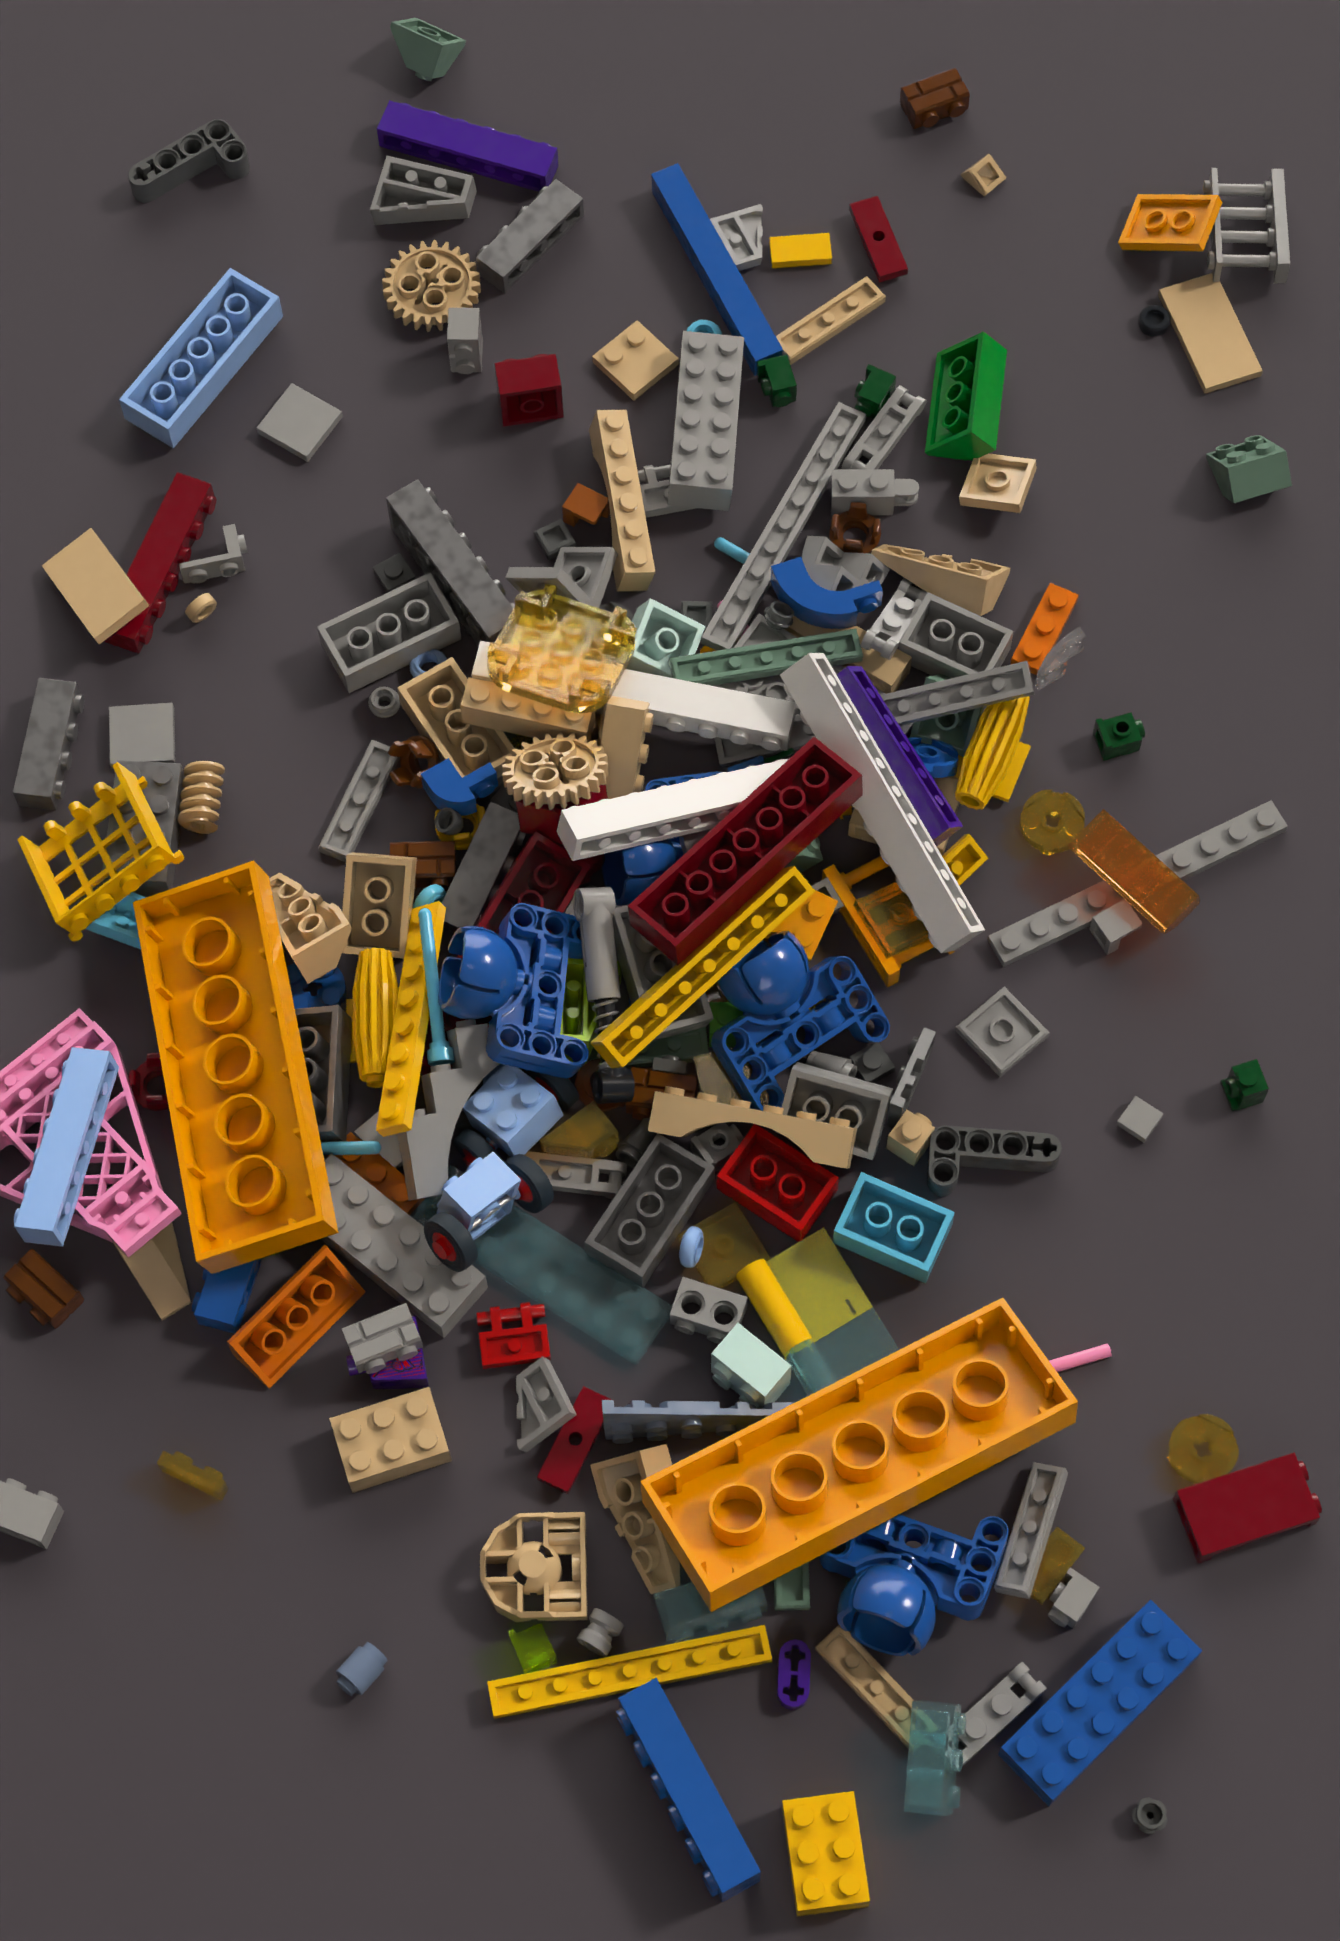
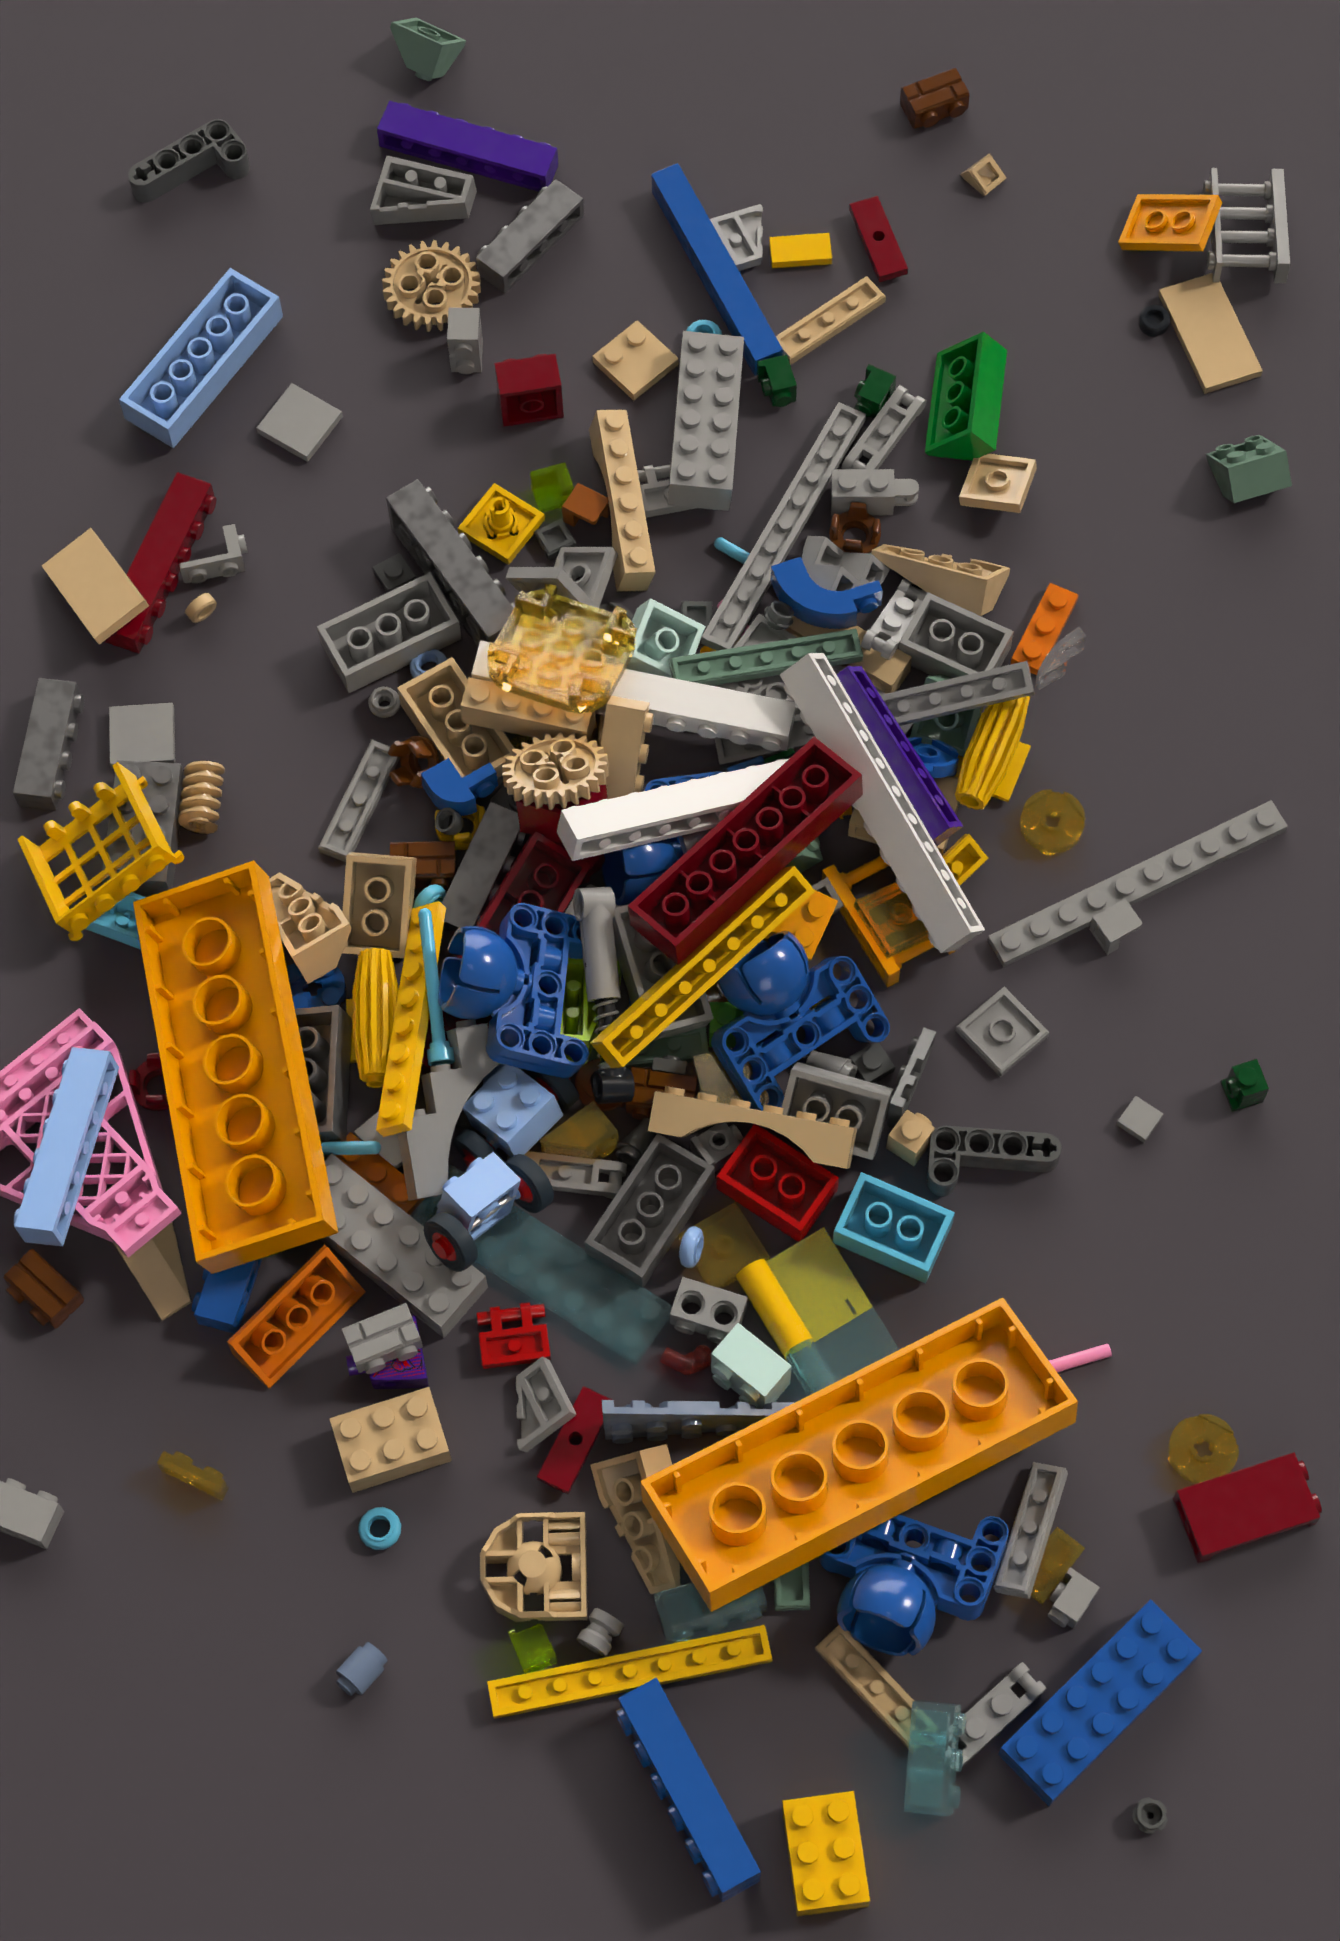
dark purple beam [777,1639,811,1710] -> none
clear orange brick [1067,809,1200,934] -> none
dark green brick [1093,712,1145,761] -> none
none -> medium azure piece [358,1507,401,1550]
none -> yellow plate [458,483,545,565]
none -> clear neon green panel [530,462,574,513]
none -> clear red arm [660,1345,712,1375]

